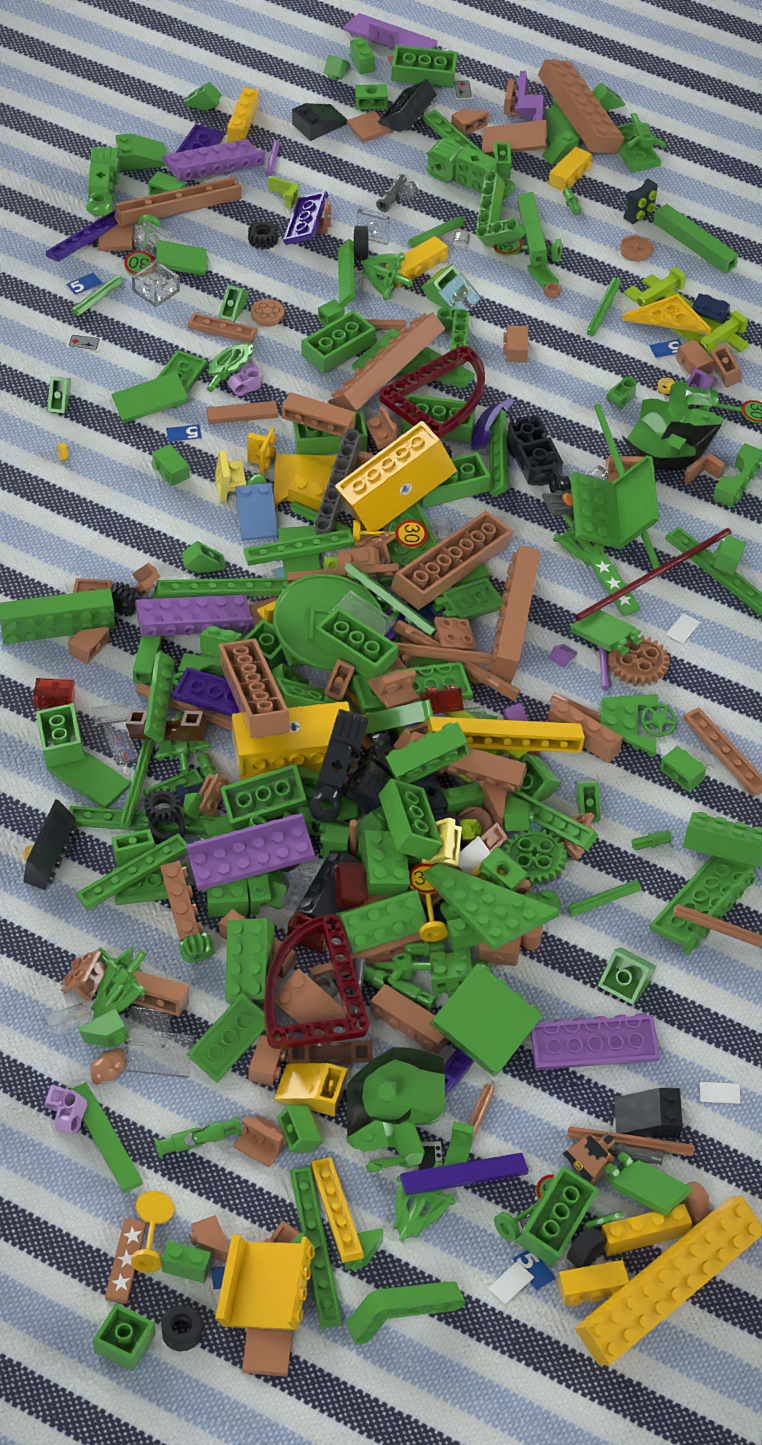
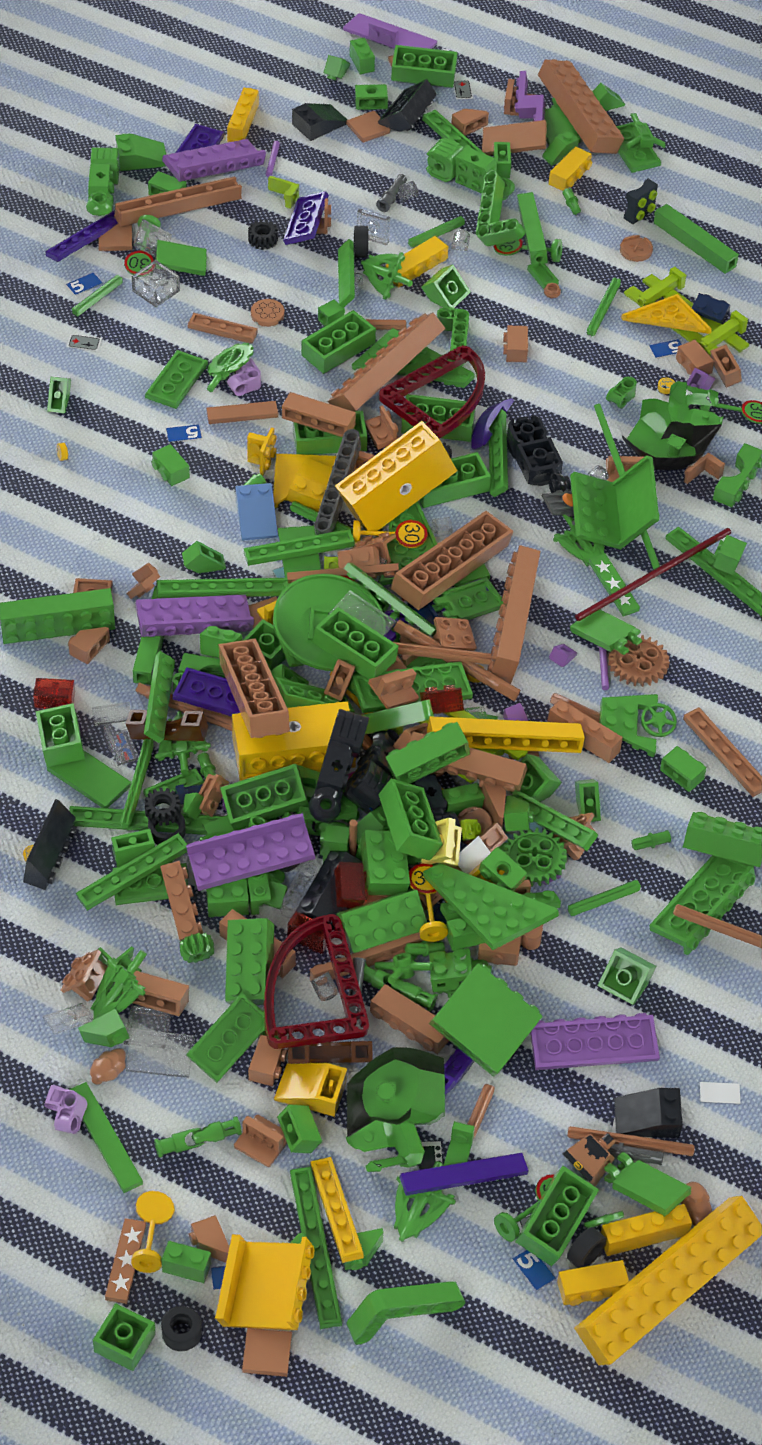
black tyre [110,582,141,616] -> none
bright green tile [111,372,189,423] -> none
bright green slope [183,81,222,111] -> none
light yellow bracket [215,451,246,502] -> none
bright green slope [218,284,249,322] -> none
nougat bracket [264,1220,300,1243] -> none
nougat slope [274,968,346,1036] -> none
clear tile [438,272,483,311] -> none
white sticker [488,1262,534,1304] -> none
white sticker [665,613,701,644] -> none

